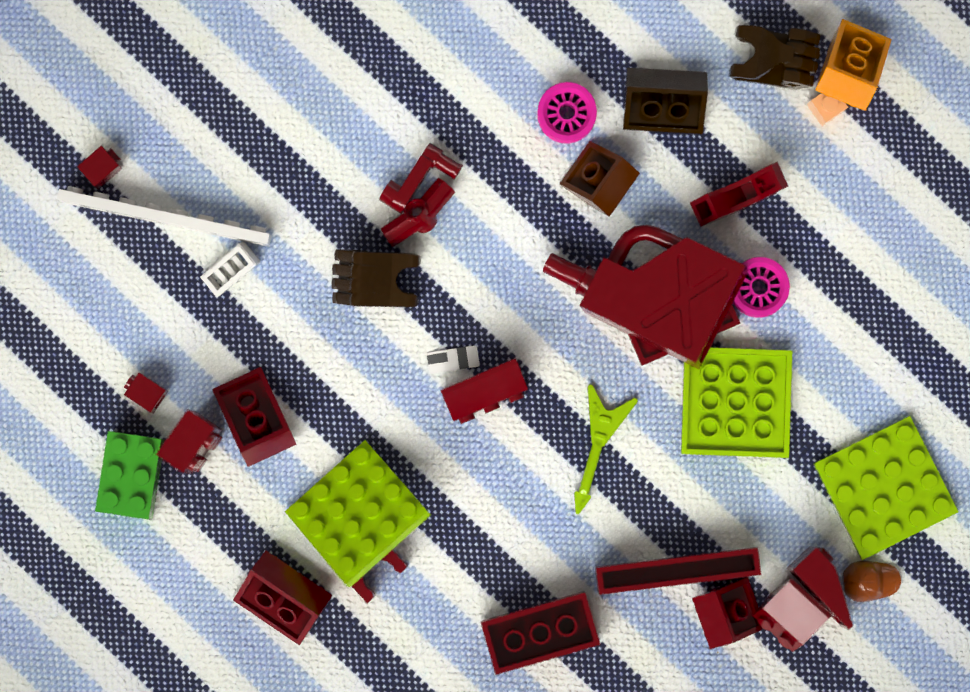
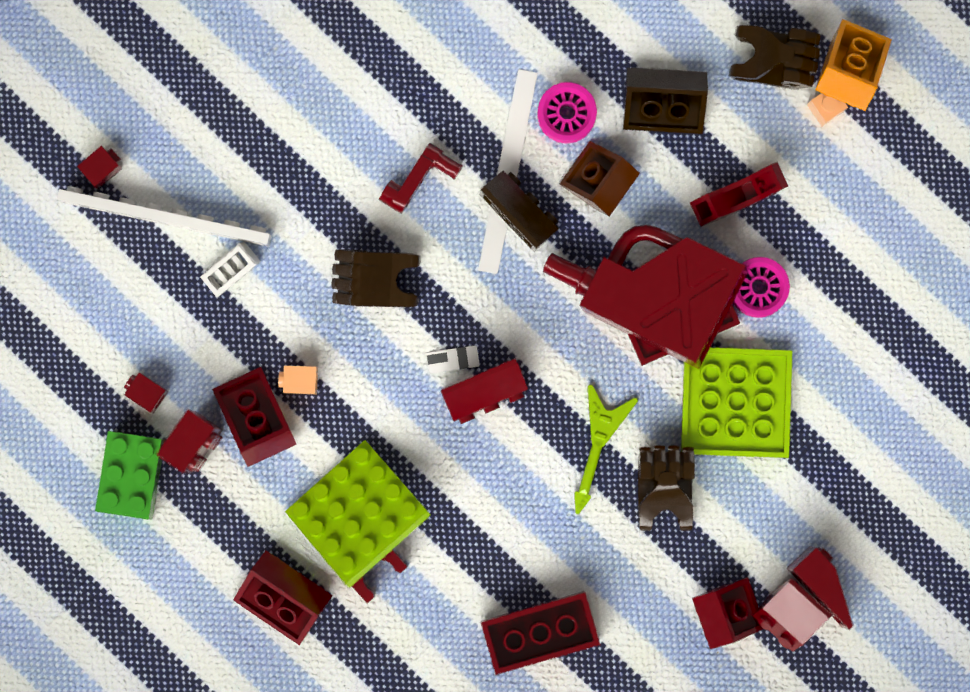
dark red piece [381,178,455,247] -> none
dark red brick [595,547,761,595] -> none
lime plate [813,416,958,560] -> none
dark orange piece [843,561,901,602] -> none
none -> light nougat brick [278,366,318,395]
none -> white sticker [478,69,538,274]
none -> dark brown slope [479,171,558,253]
none -> dark brown piece [638,445,695,531]

